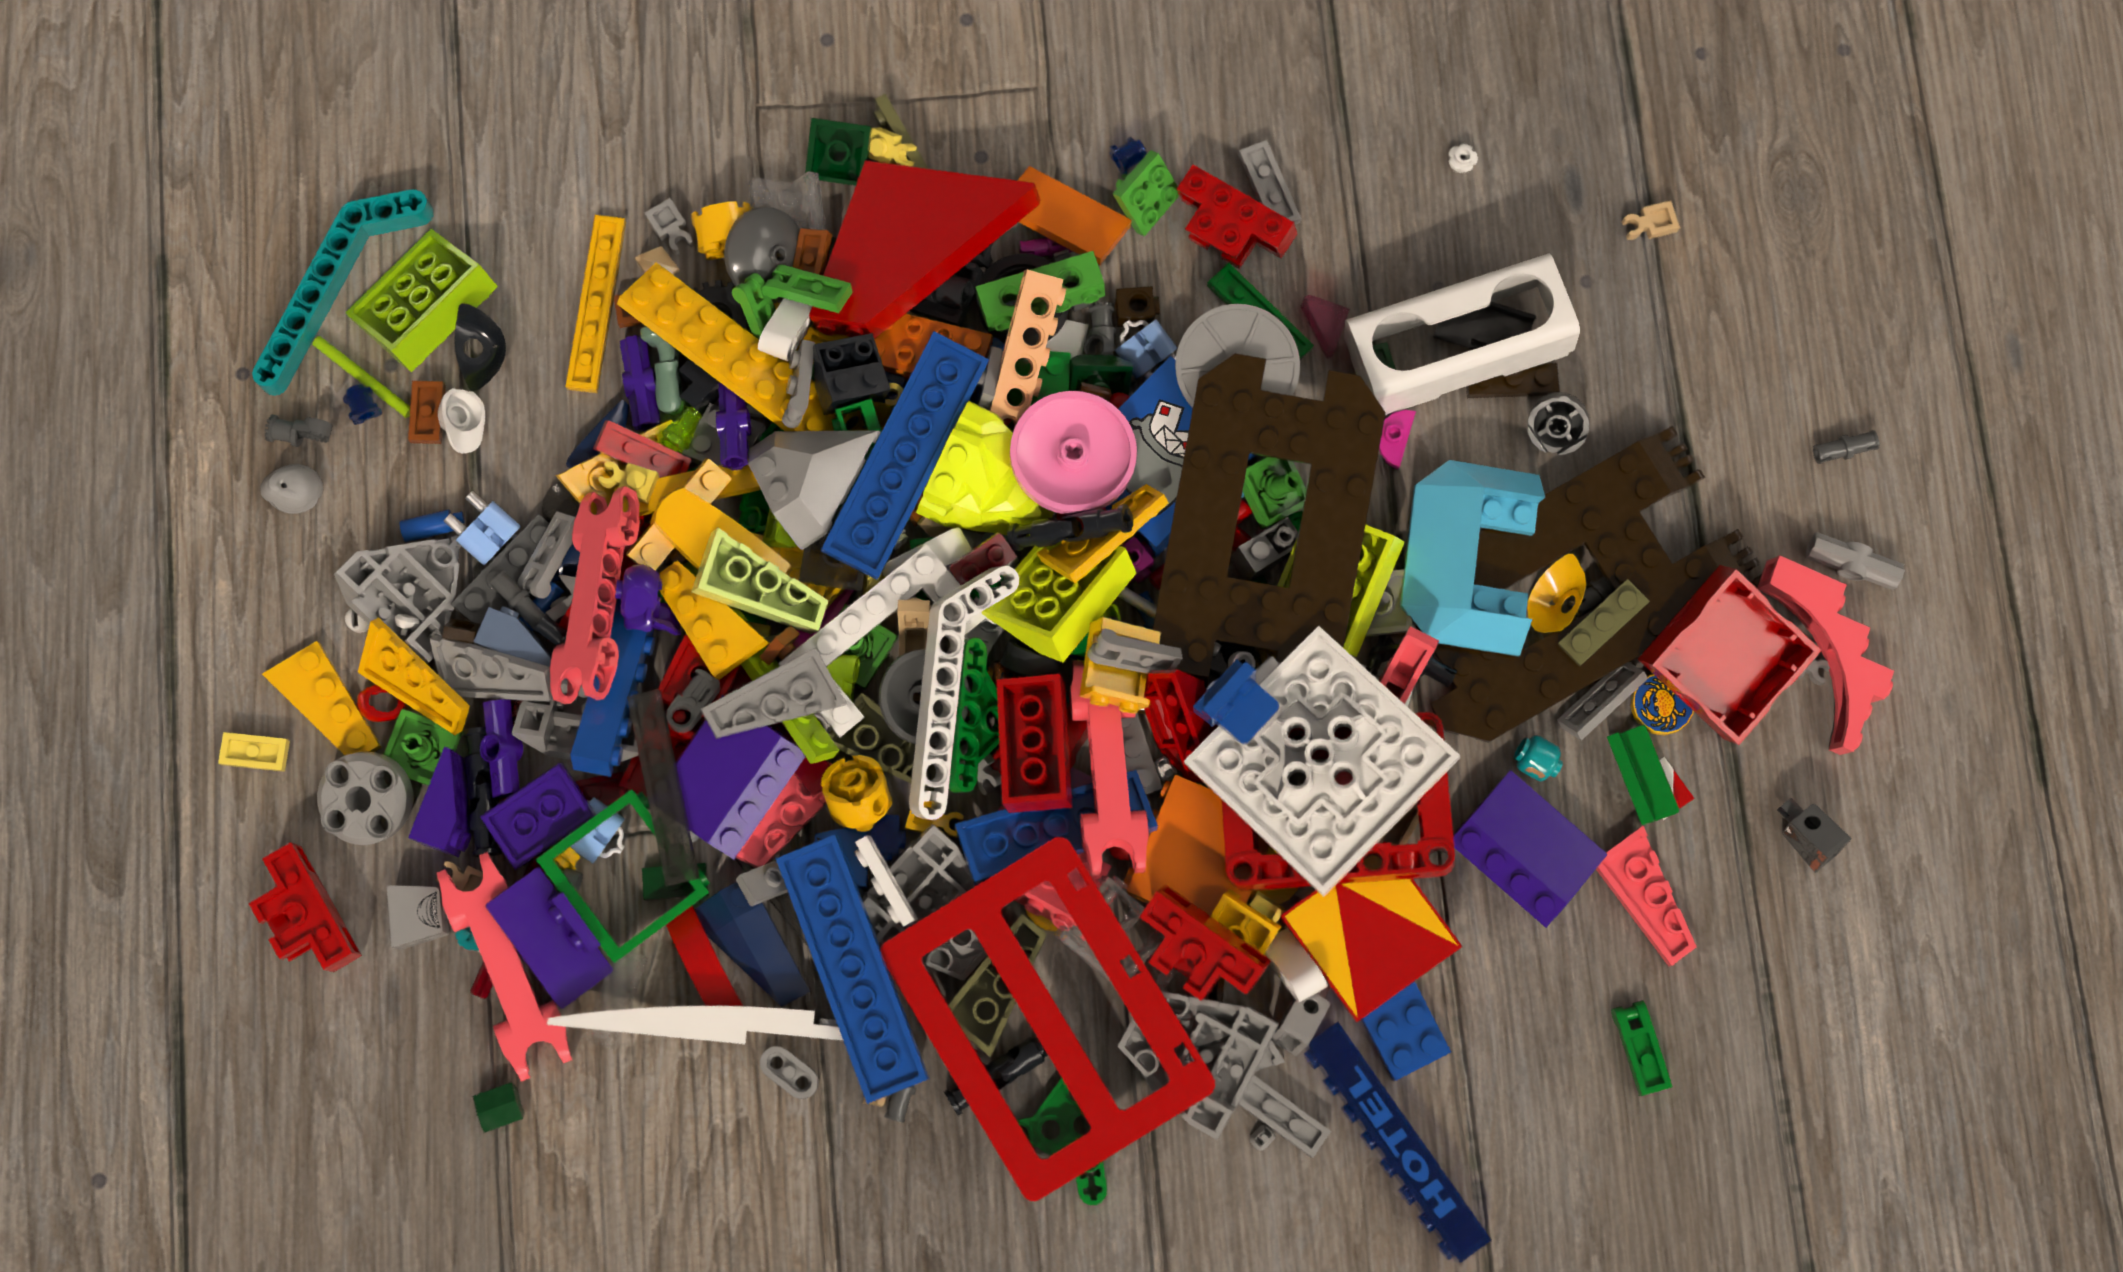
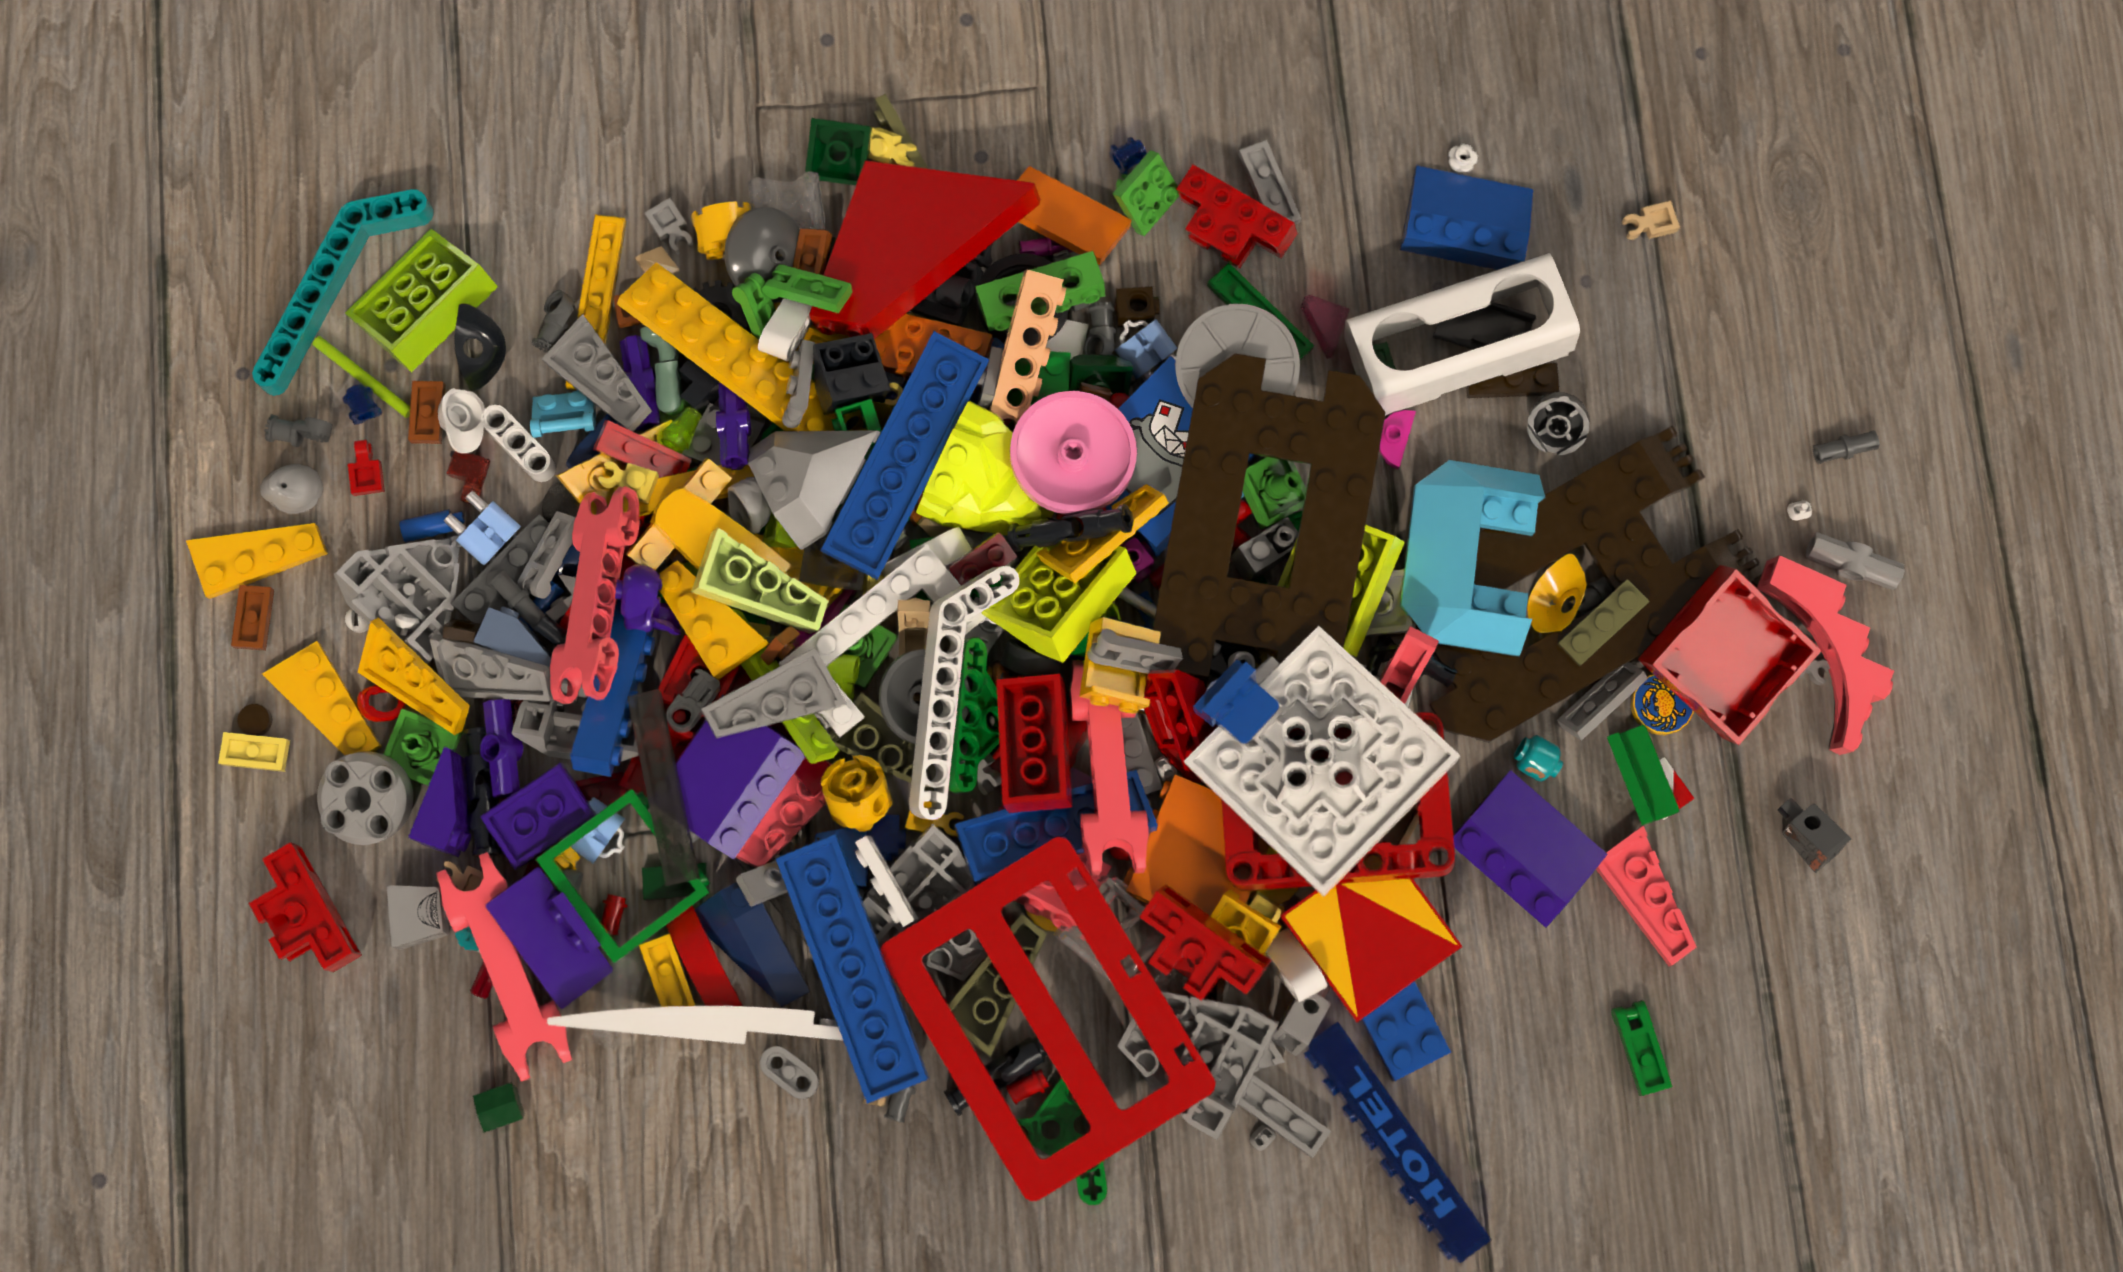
none -> yellow wing [186,523,328,599]
none -> dark orange plate [231,585,274,651]
none -> dark brown tile [237,704,272,736]
none -> red plate [347,440,385,496]
none -> clear red piece [446,451,491,505]
none -> white beam [481,404,556,482]
none -> medium azure plate [530,391,596,438]
none -> dark grey connector [532,290,575,353]
none -> light grey wing [542,314,652,432]
none -> red pin [601,894,628,936]
none -> yellow plate [639,934,696,1007]
none -> light grey hair [728,477,771,535]
none -> red pin [1006,1069,1050,1105]
none -> blue slope [1400,165,1533,270]
none -> white rock [1787,500,1812,521]

